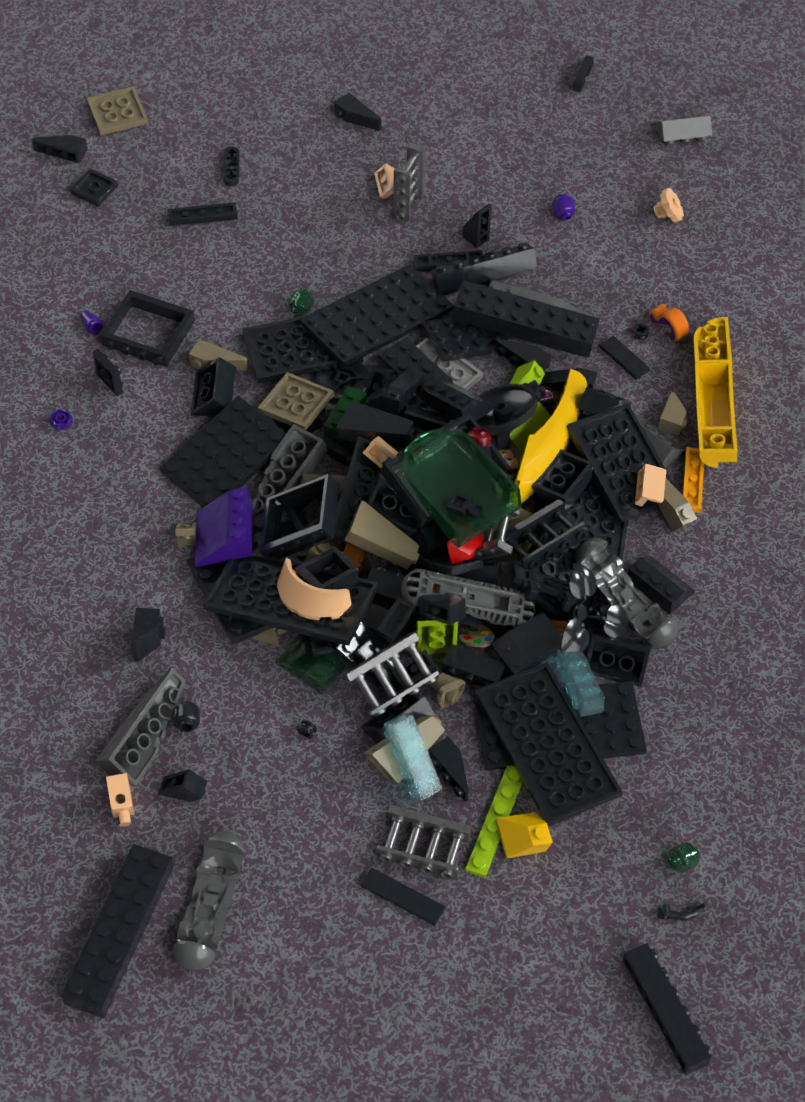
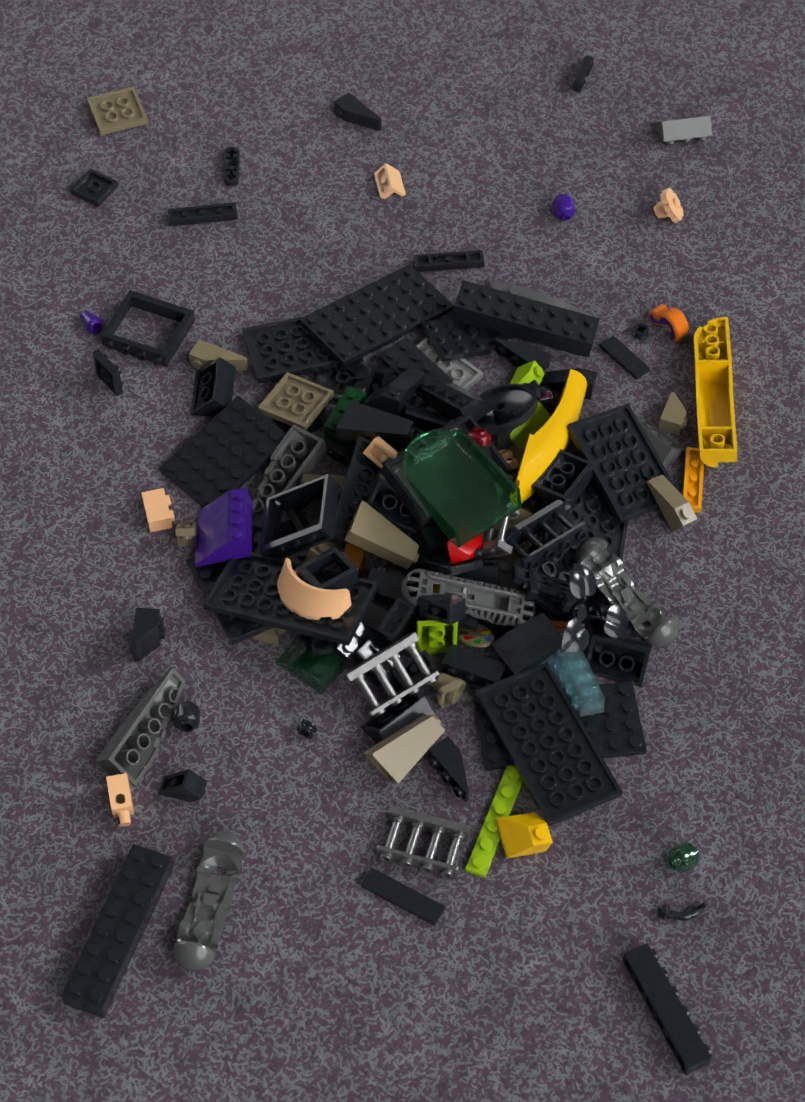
black slope [32,135,88,163] -> none
dark purple plate [49,409,73,430] -> none
clear green head [289,288,314,316] -> none
clear light blue brick [384,713,443,800] -> none
flat silver fence [393,142,425,222] -> none
black brick [431,243,537,294] -> none
black plate [446,491,484,519] -> none
black slope [463,203,492,248] -> none
black slope [578,387,632,417] -> none
black slope [627,557,695,615] -> none
light nougat panel [635,463,666,506] -> none
none -> light nougat brick [141,488,175,532]

